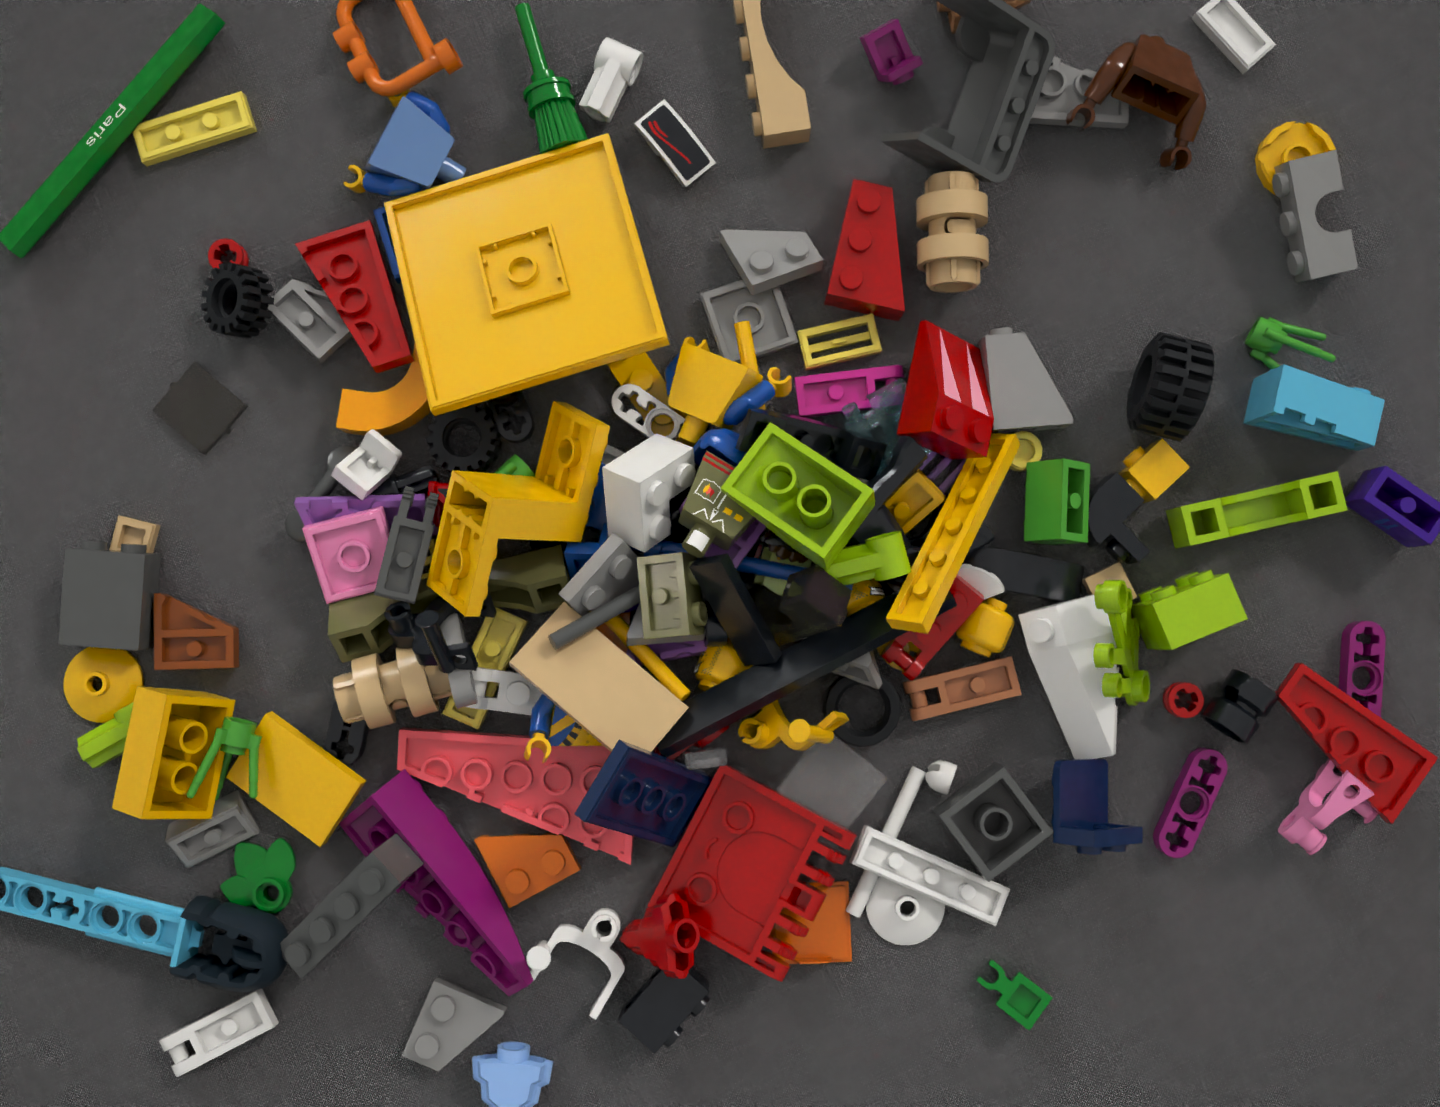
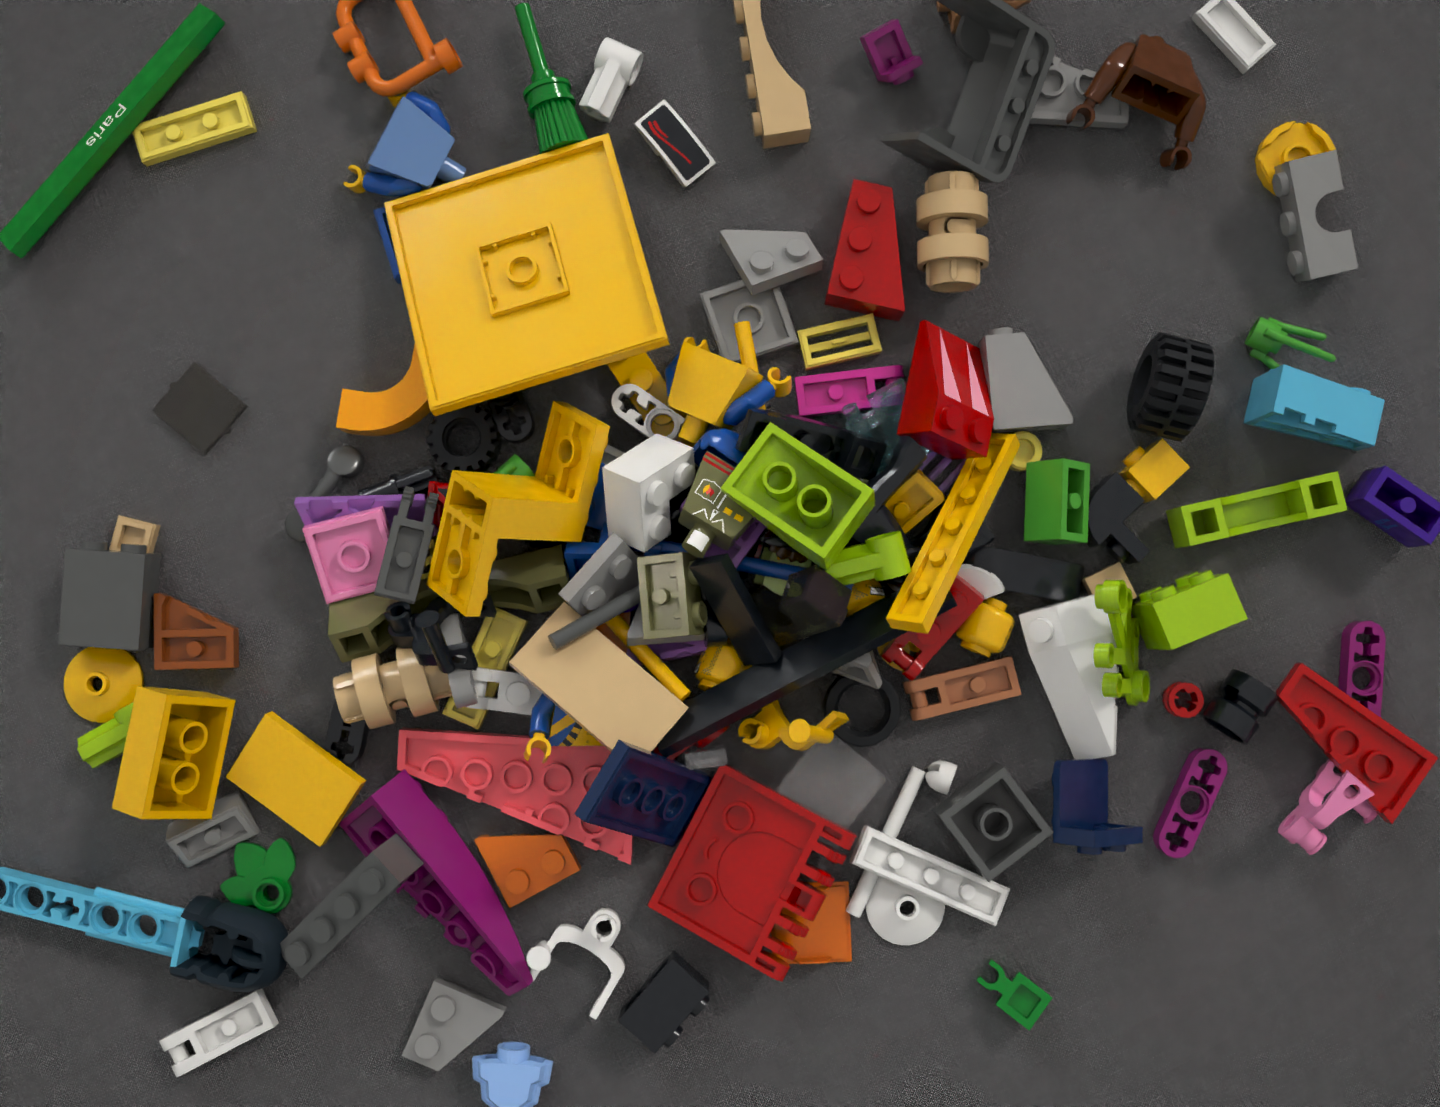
bright green plant [186,716,262,801] -> none
black tyre [201,262,274,339] -> none
red bush [208,238,249,269] -> none
light grey wing [268,279,352,364] -> none
red wing [295,220,415,374] -> none
white bracket [331,429,402,501] -> none
red rock [619,893,700,979] -> none

